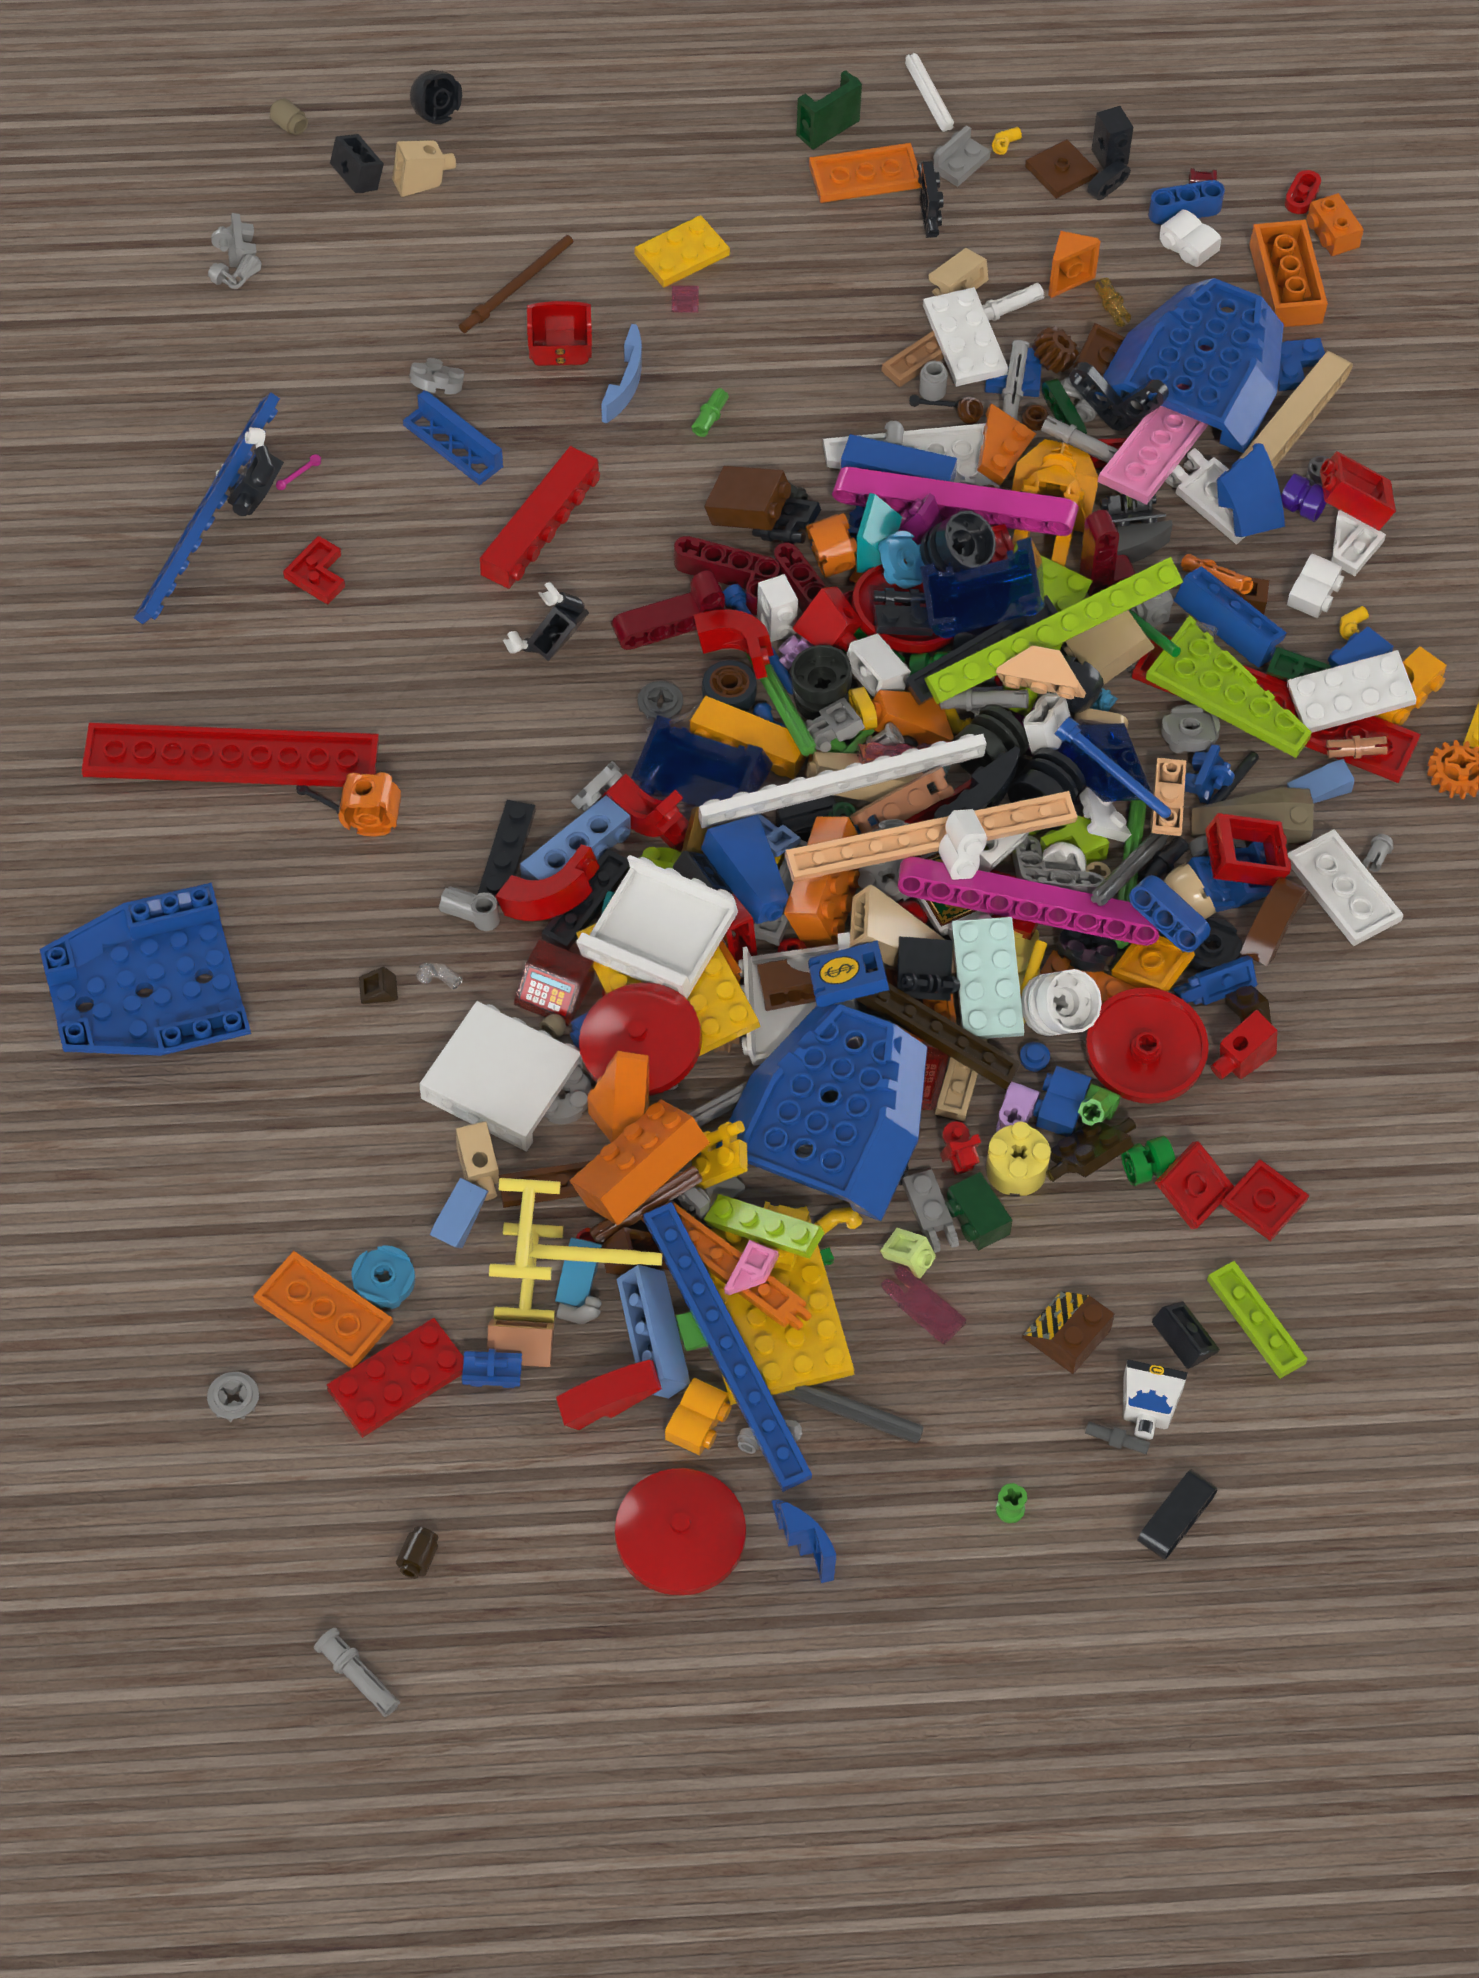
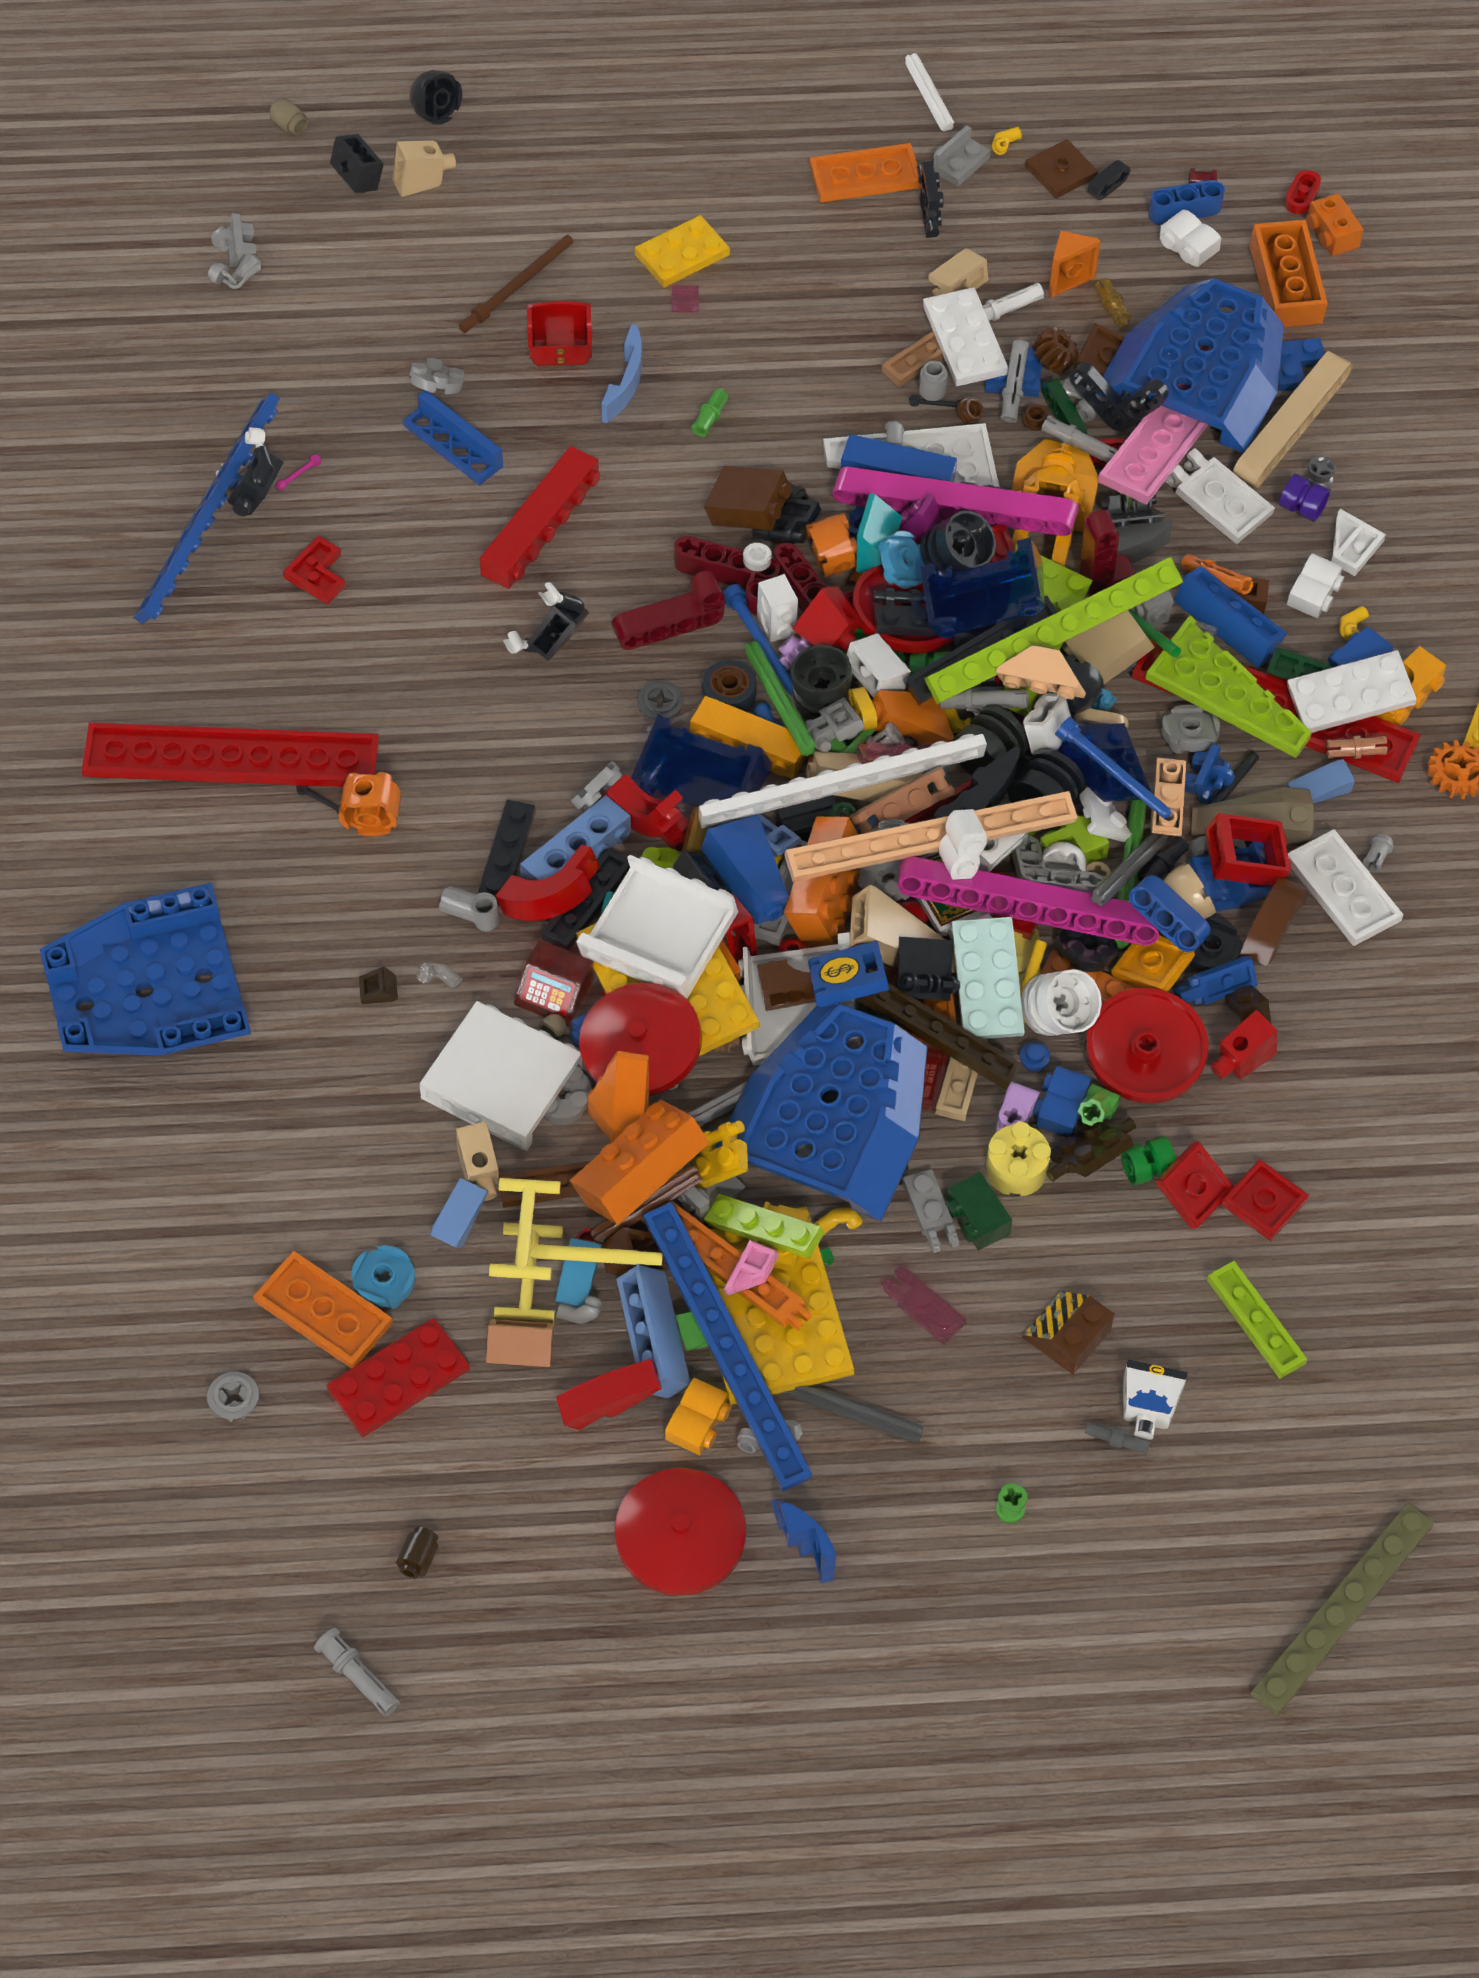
blue hips [462,1348,522,1388] -> none
red arch [694,609,774,680] -> none
dark green panel [796,70,862,150] -> none
yellowish green bracket [880,1228,936,1279] -> none
red hips [940,1121,981,1175] -> none
orange wing [977,403,1037,486] -> none
black brick [1091,106,1134,169] -> none
black beam [1137,1469,1218,1560] -> none
black slope [1152,1301,1220,1369] -> none
blue slope [1217,443,1285,537] -> none
red window [1320,451,1396,531] -> none
none -> white tile [743,543,772,571]
none -> olive plate [1251,1503,1434,1716]

